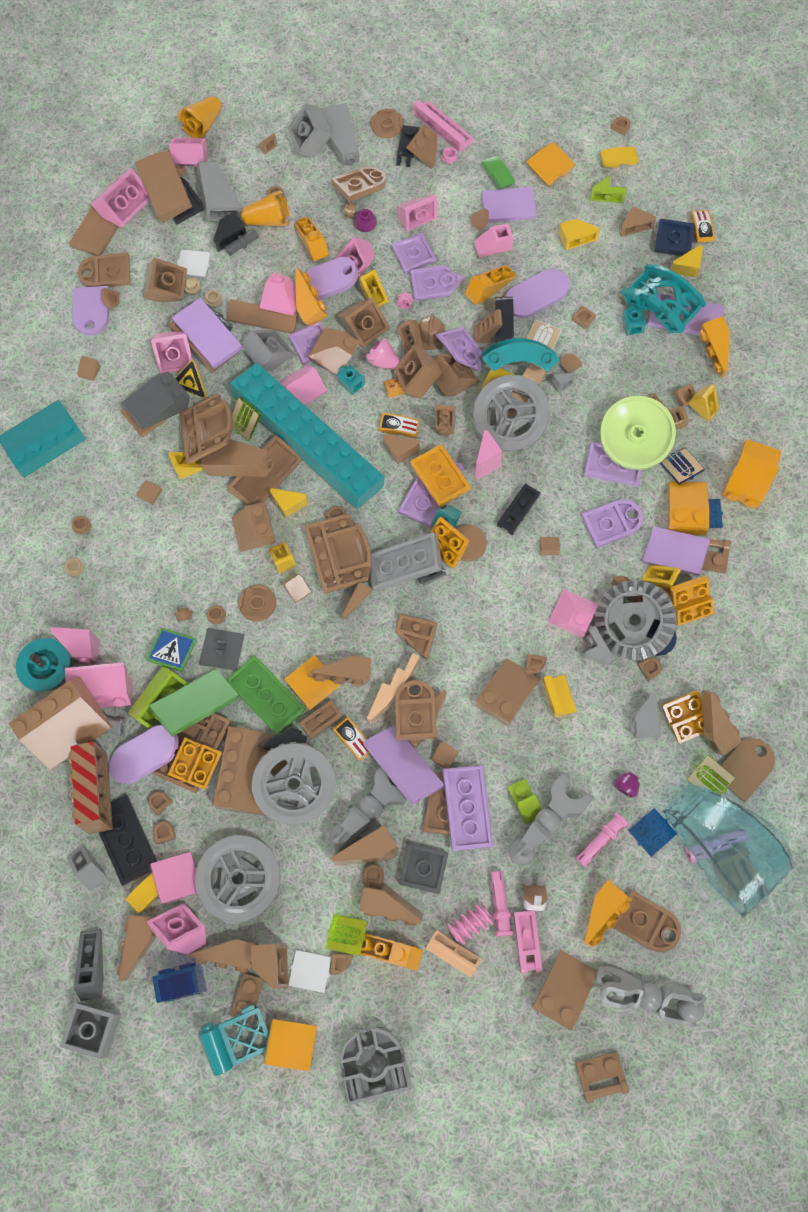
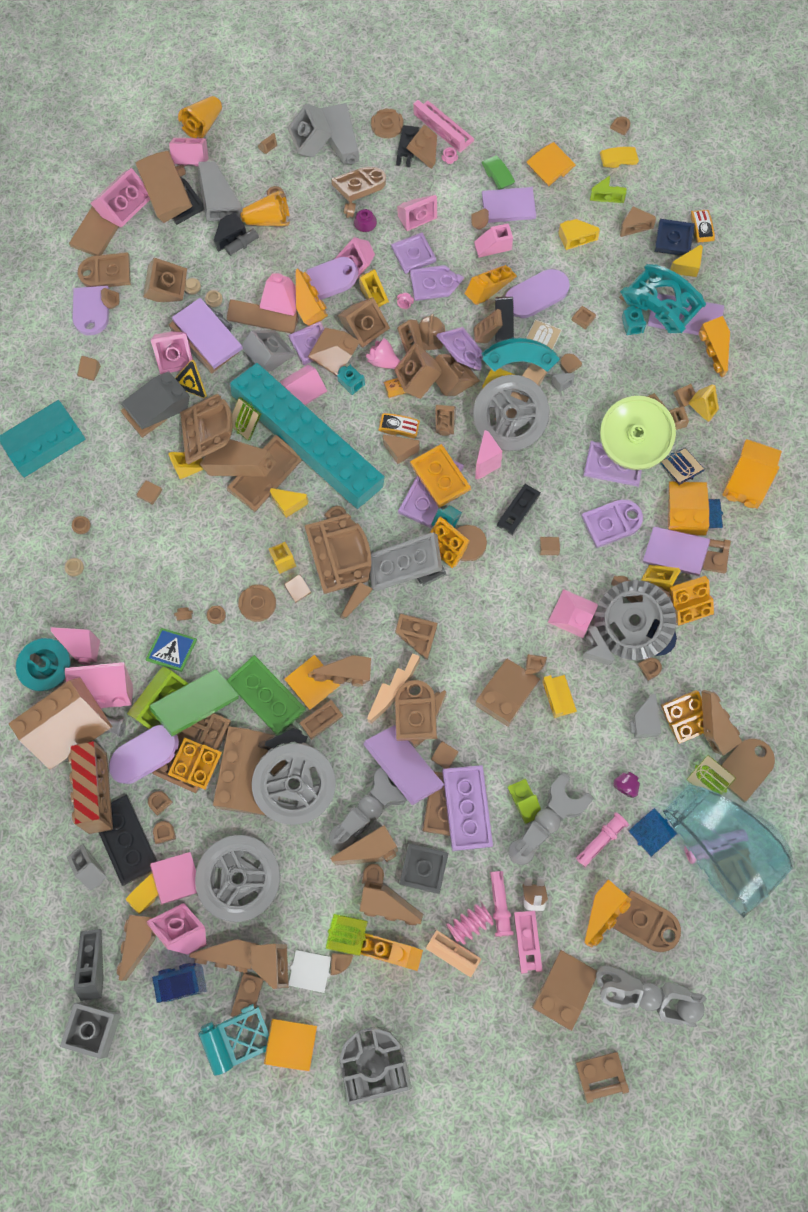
white piece [177,250,211,278] -> none
dark grey piece [199,628,245,671] -> none
medium nougat slope [232,502,276,552] -> none
light orange slope [294,217,330,262] -> none
slope [333,717,370,761] -> none

